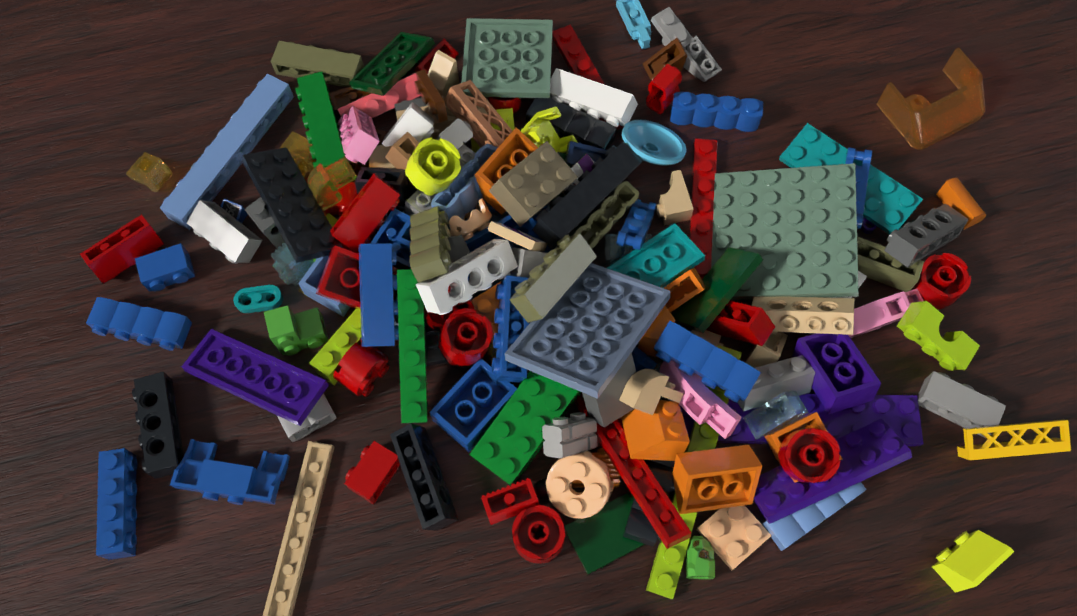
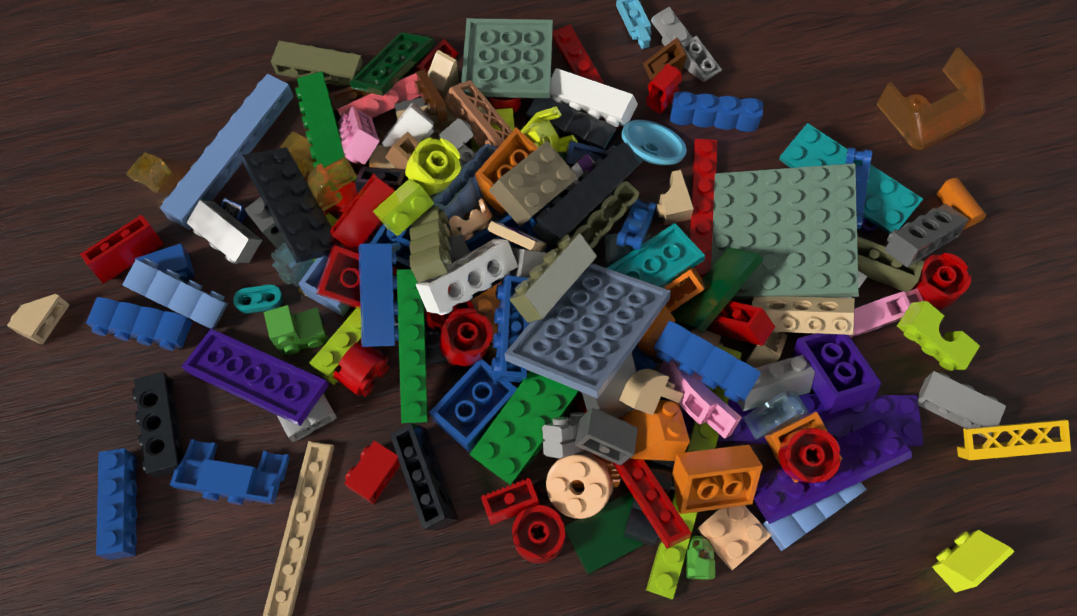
none -> tan slope [7,294,69,345]
none -> medium blue brick [122,258,229,329]
none -> lime brick [373,179,434,236]
none -> dark grey brick [575,408,638,465]

